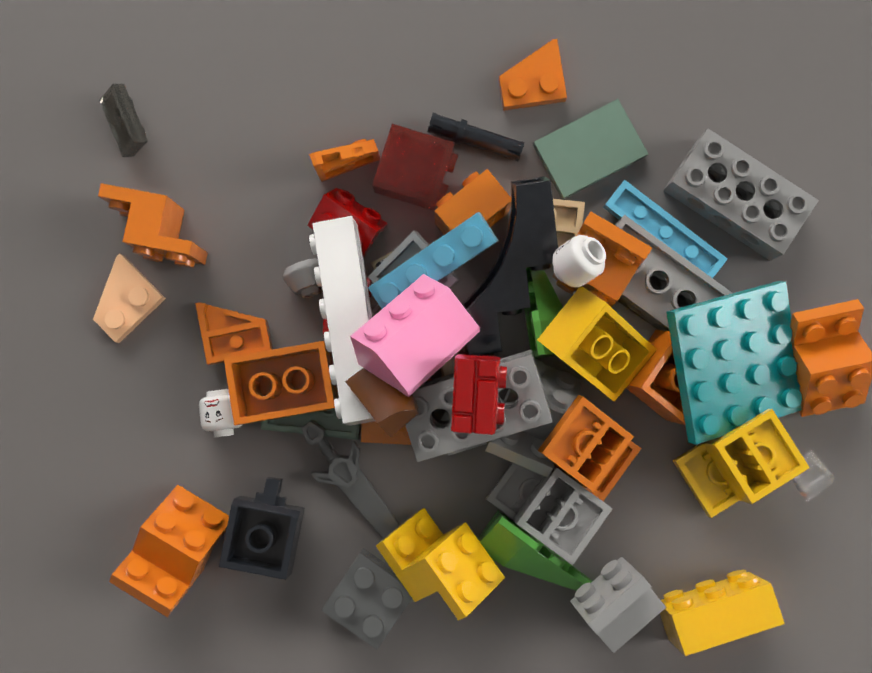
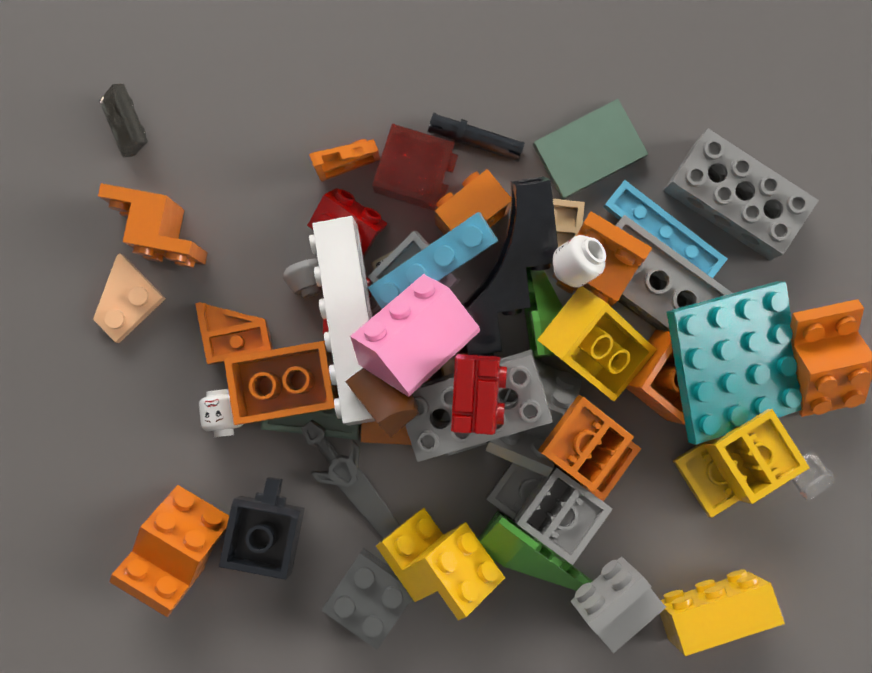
orange wing [498,39,567,111] -> none

